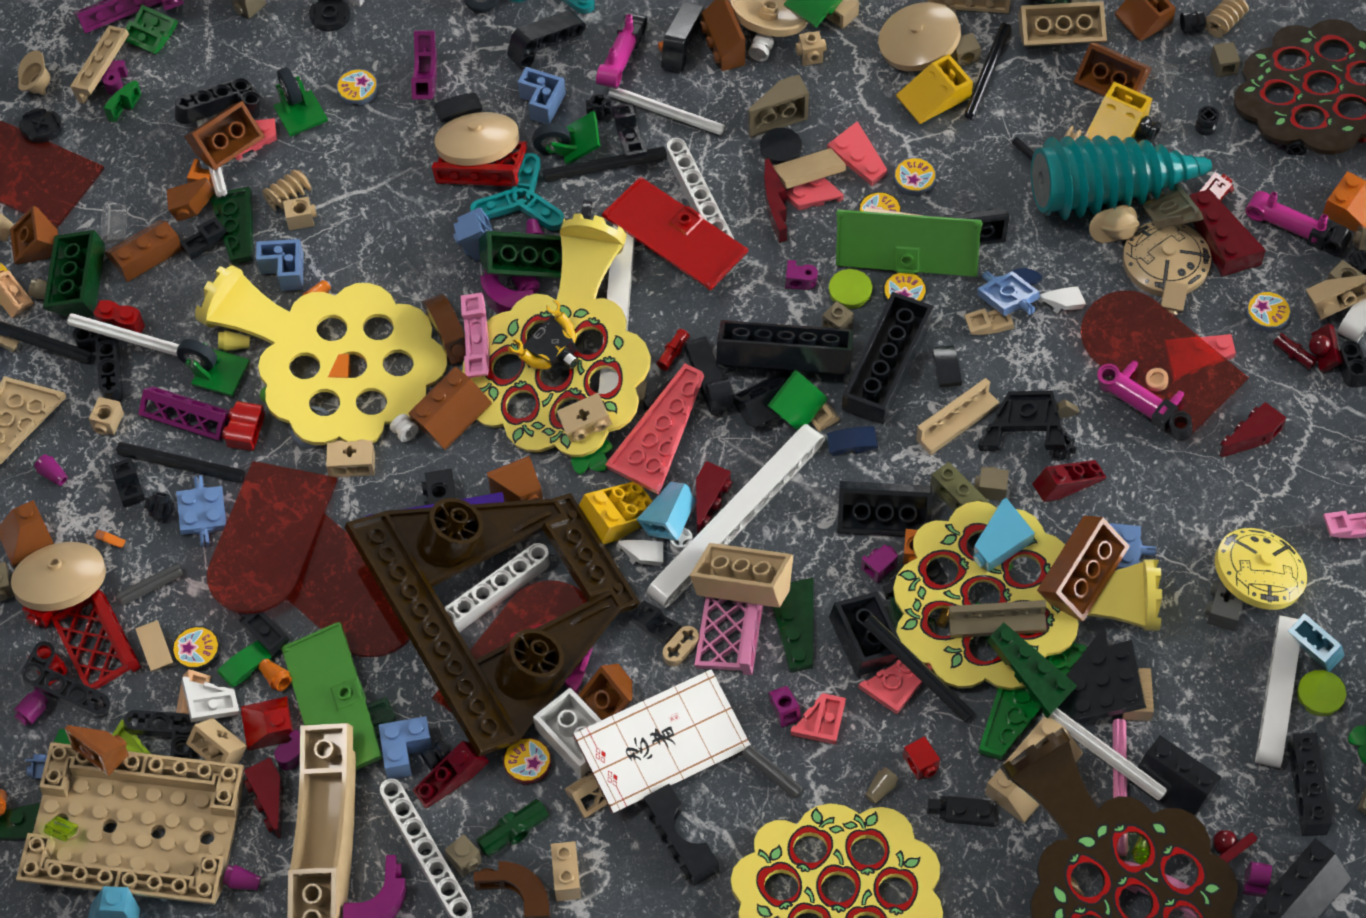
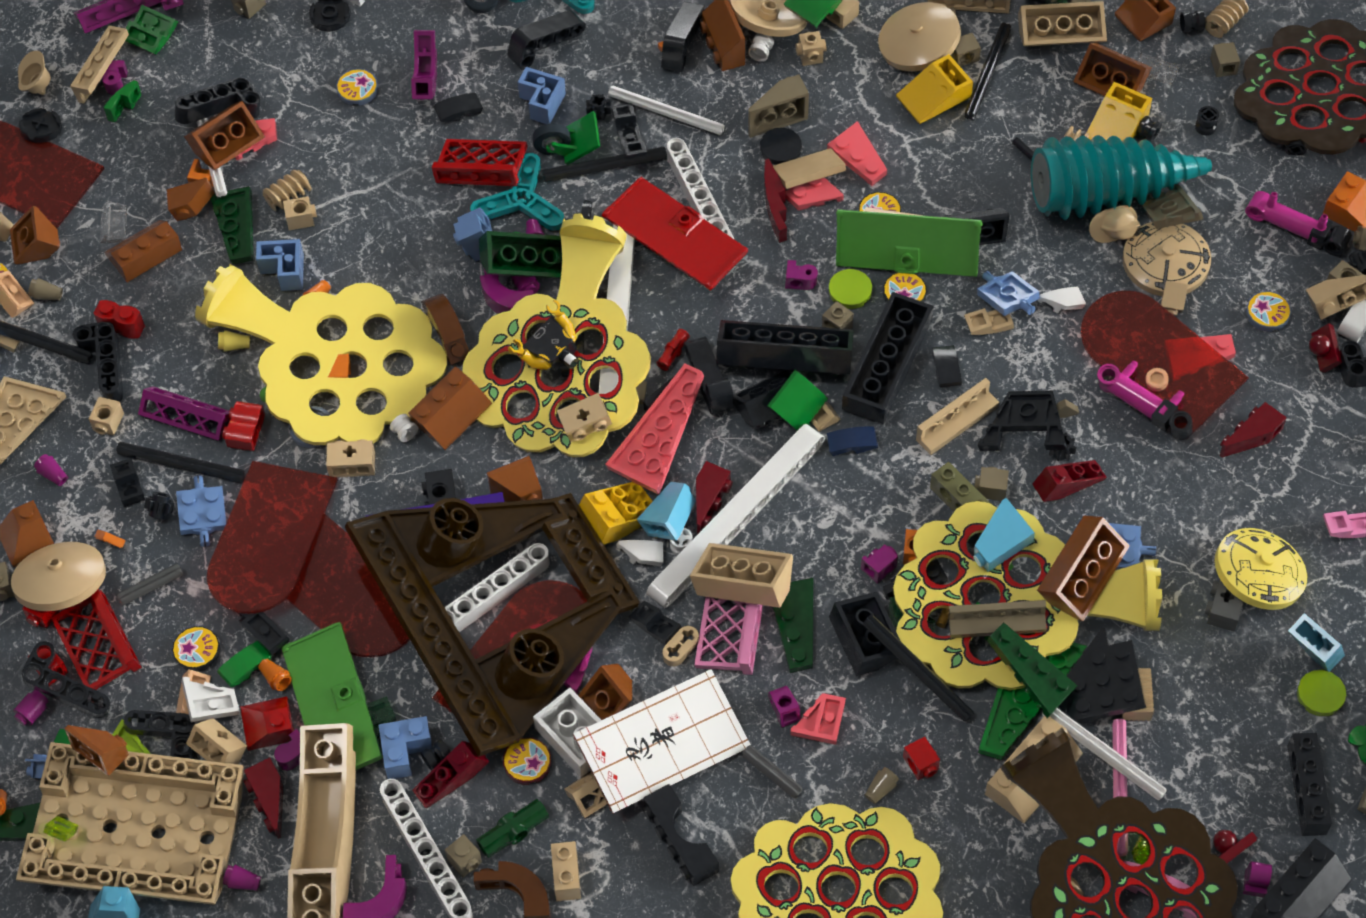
dark green slope [43,230,106,317] -> none
white axle [67,313,179,356] -> none
tan slope [135,620,173,672] -> none
green plate [176,339,250,397] -> none
black slope [180,217,226,260] -> none
green plate [273,67,328,137] -> none
tan dish [435,112,519,166] -> none
bright pink slope [461,293,489,378] -> none
green plate [571,439,613,475] -> none
dark pink piece [596,11,648,89] -> none
black slope [837,481,932,536] -> none
coral wing [858,659,933,715] -> none
tile [894,157,936,196] -> none
black hinge [927,796,996,827] -> none
dark blue tile [1013,268,1042,286] -> none
black slope [1129,735,1222,816] -> none
dark red wedge [1189,189,1266,277] -> none
bracket [1199,172,1234,201] -> none
white beam [1255,615,1300,768] -> none
dark red pin [1273,333,1318,370] -> none

